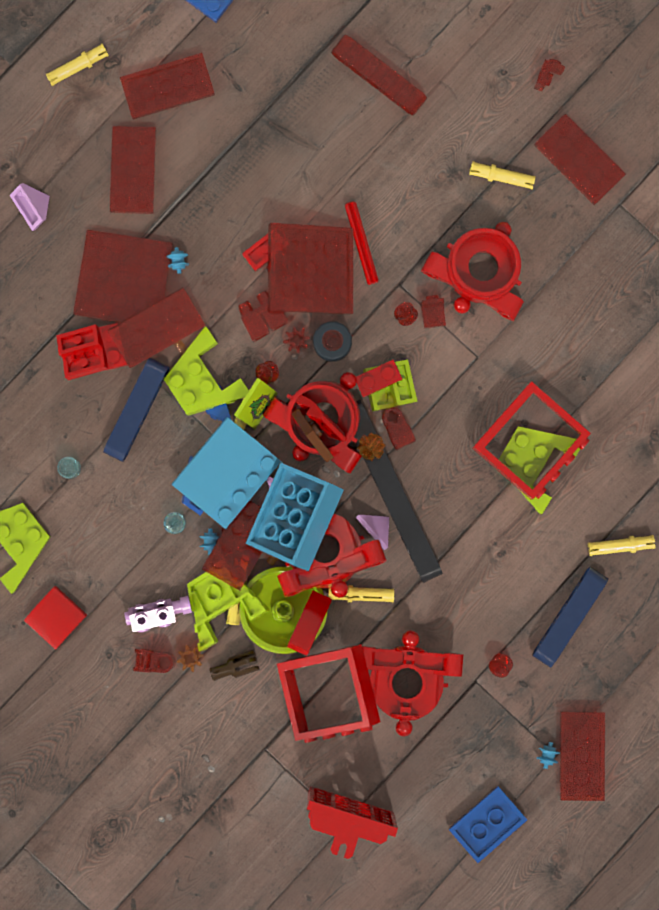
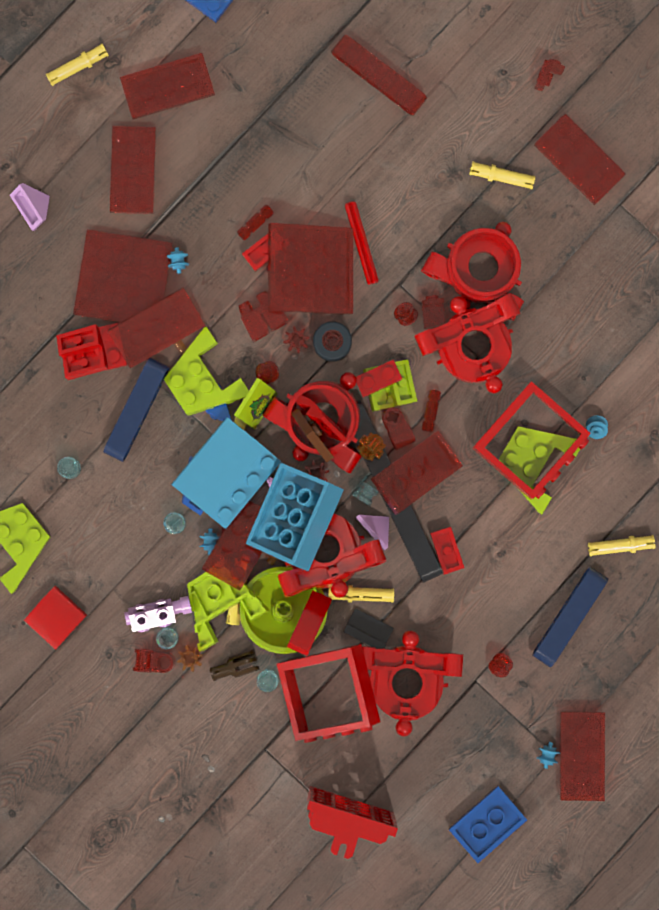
none -> clear light blue wheel [156,627,179,650]
none -> clear red axle [237,205,274,240]
none -> clear light blue wheel [257,669,279,692]
none -> clear red gear [304,460,329,482]
none -> black panel [343,608,394,649]
none -> clear light blue wheel [352,480,379,506]
none -> clear red plate [371,431,463,515]
none -> red piece [414,293,521,394]
none -> clear red axle [422,389,441,432]
none -> red plate [430,527,465,575]
none -> dark azure wheel [586,415,608,439]

